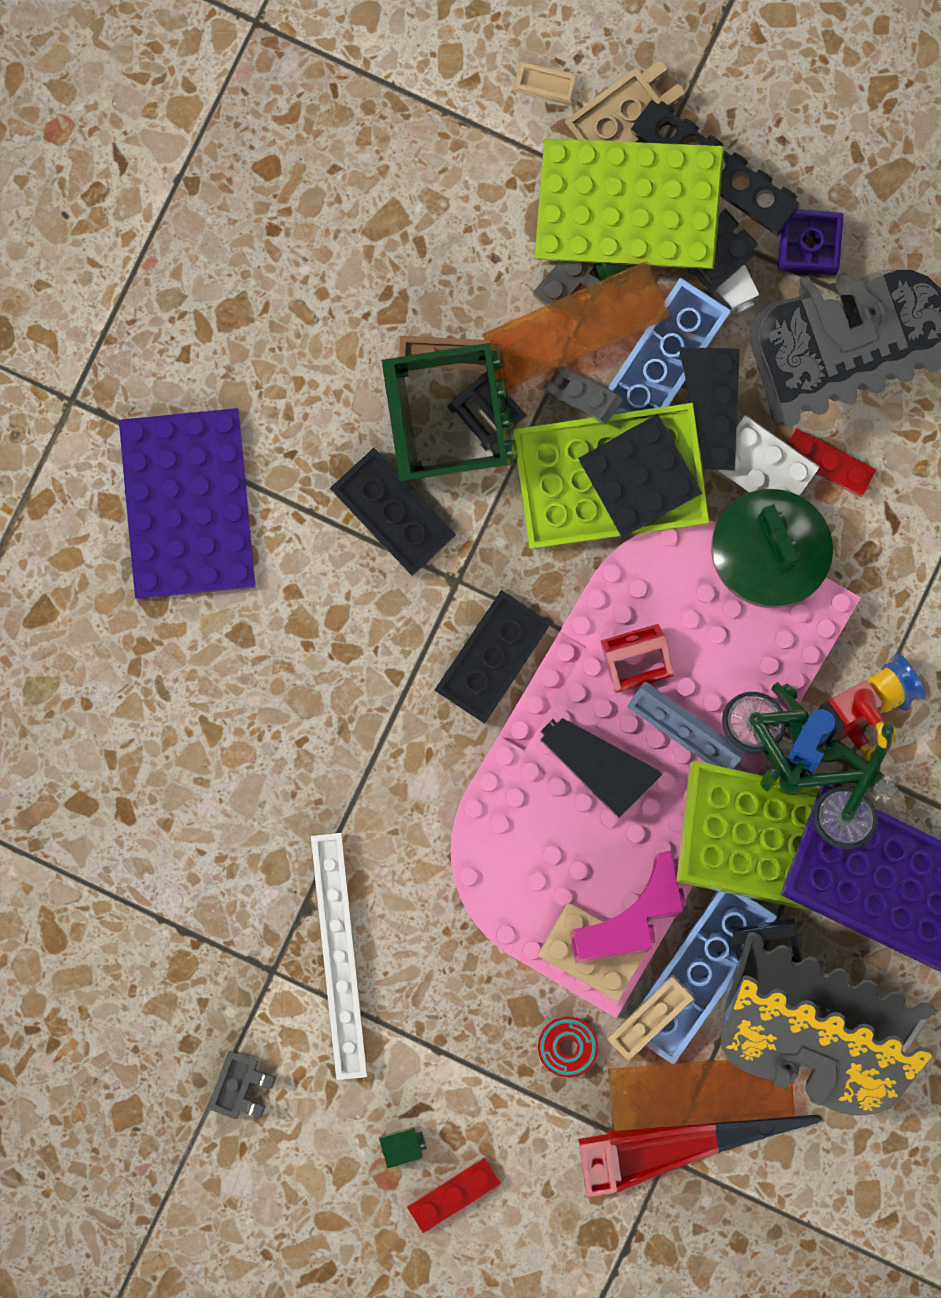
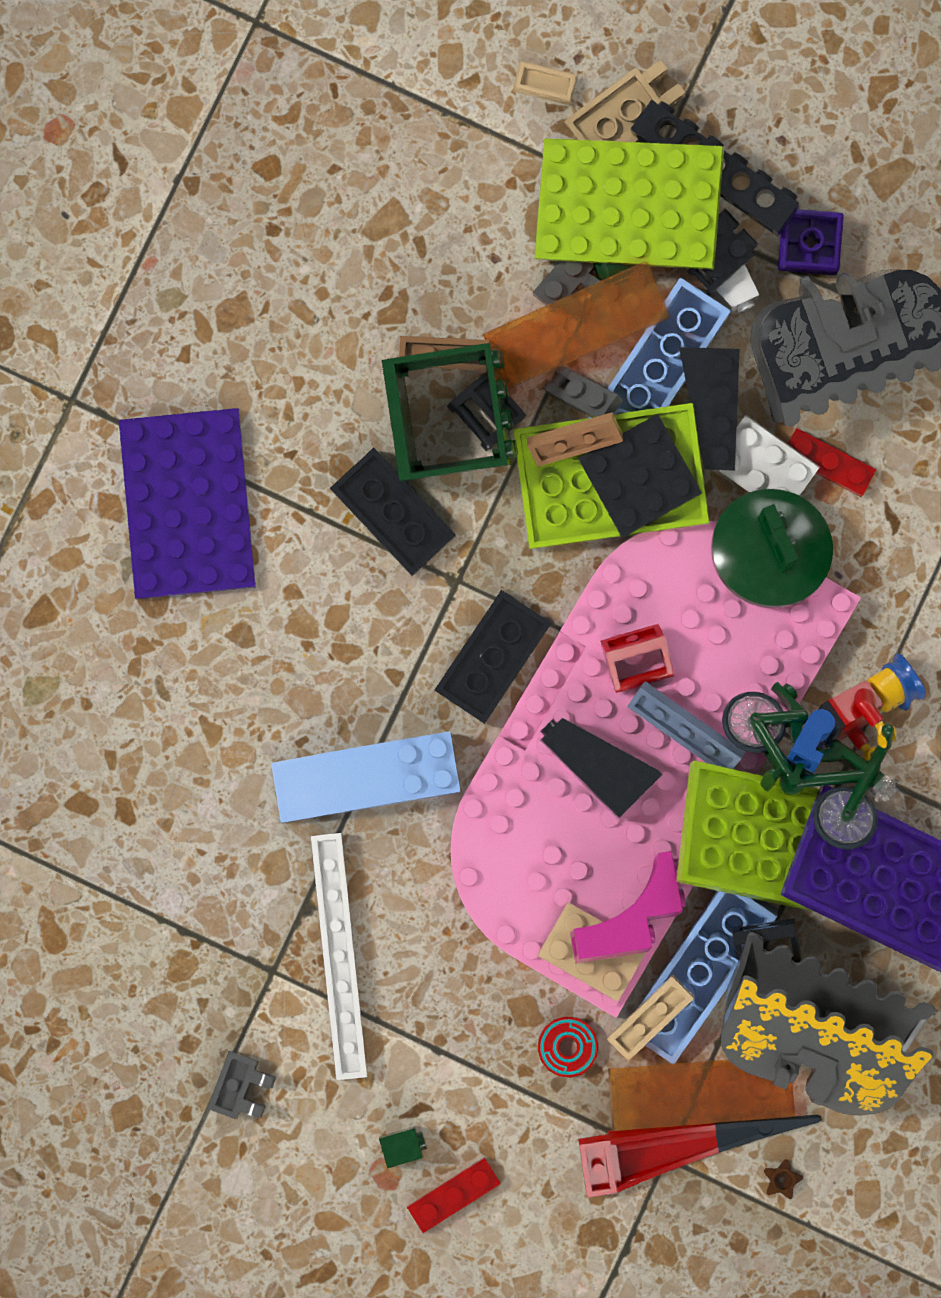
none -> light blue slope [271,731,460,823]
none -> medium nougat plate [527,412,623,467]
none -> reddish brown plate [764,1159,803,1199]

